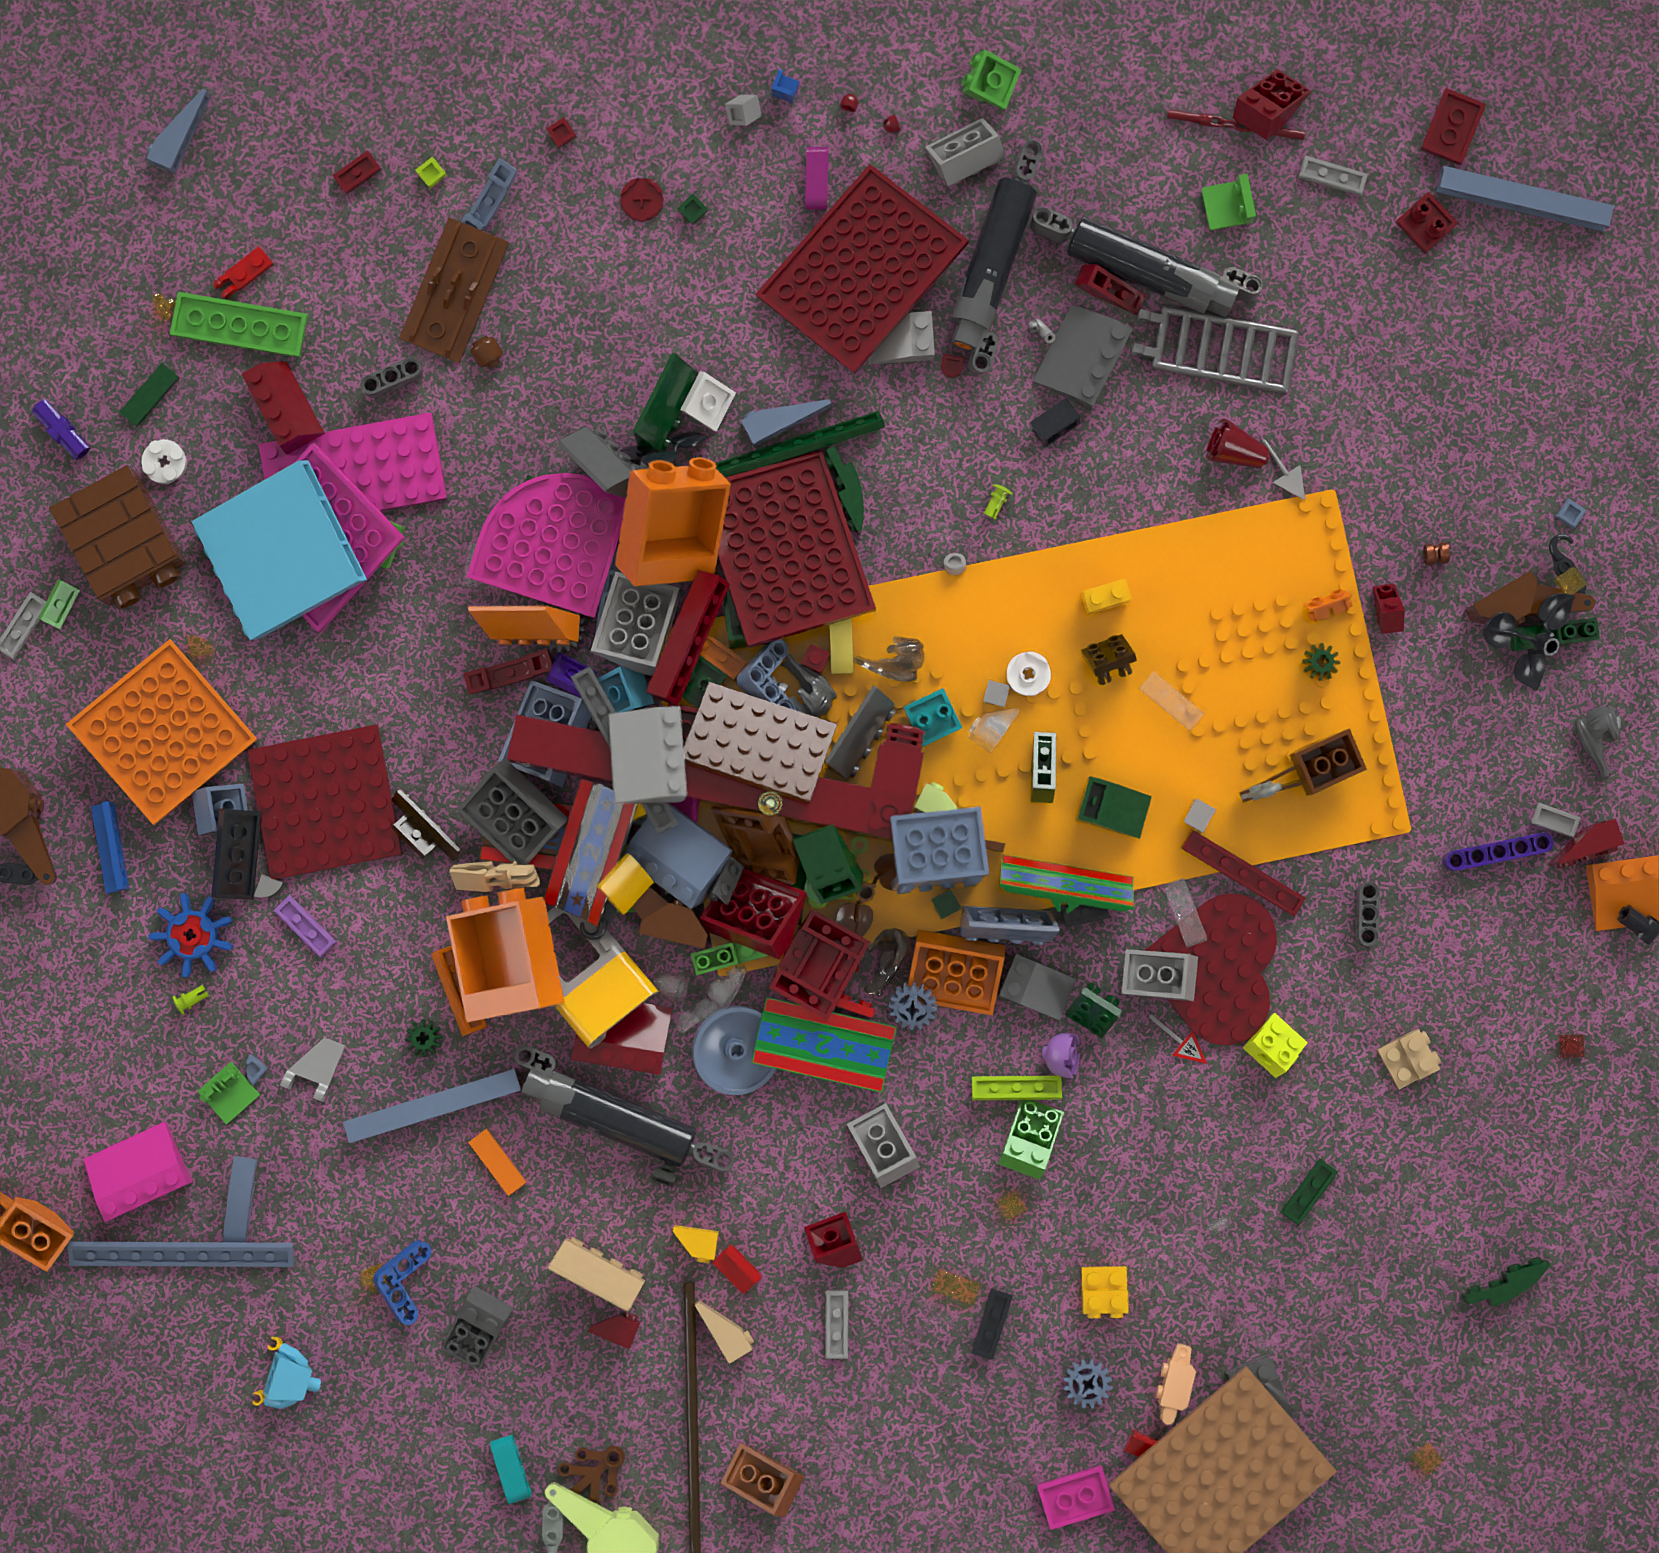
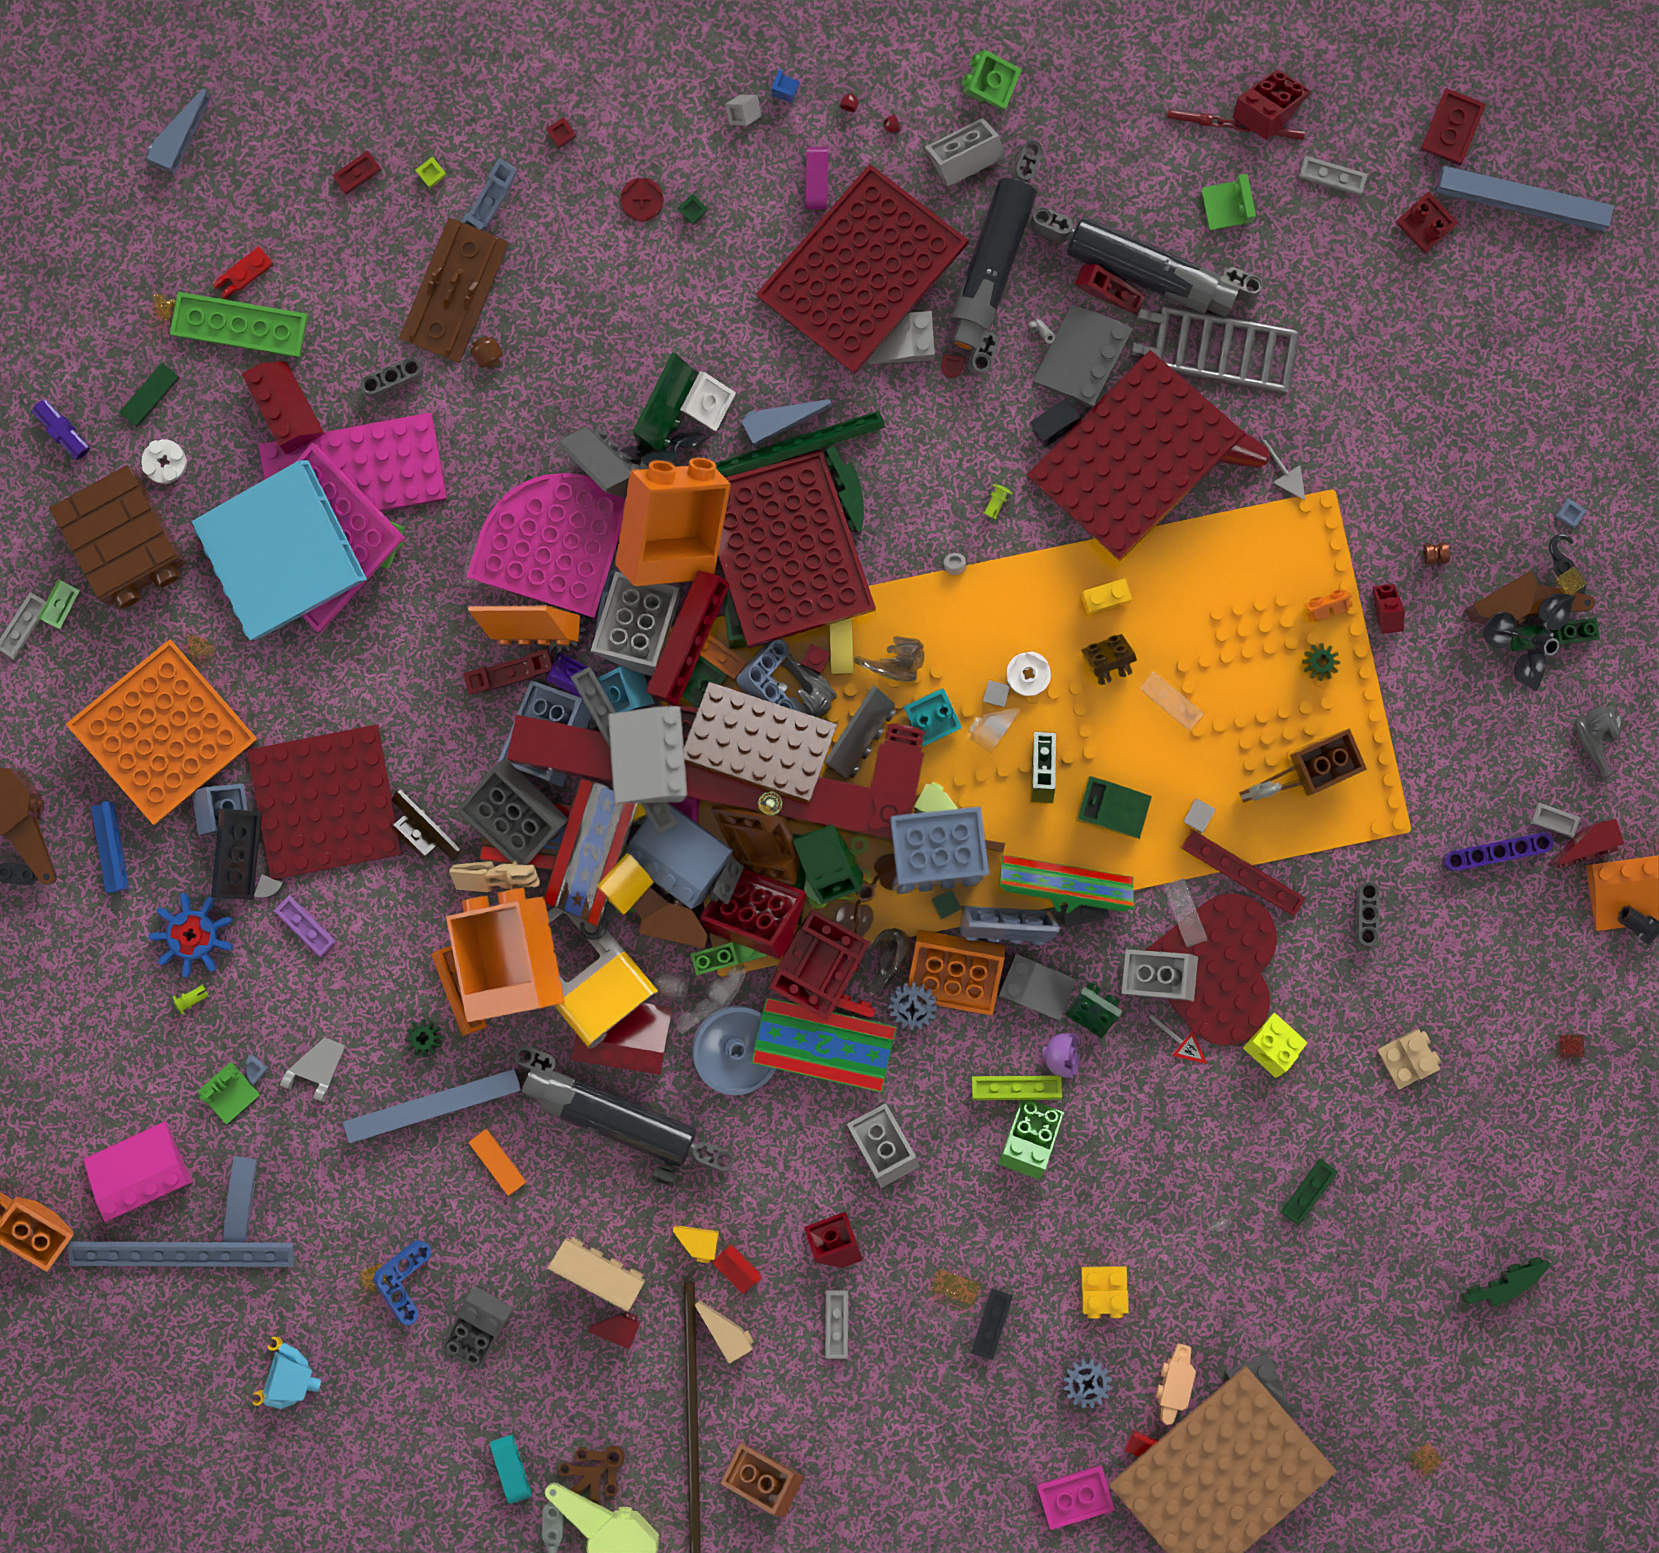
clear yellow tile [997,1190,1027,1220] -> none
none -> dark red plate [1027,350,1245,561]

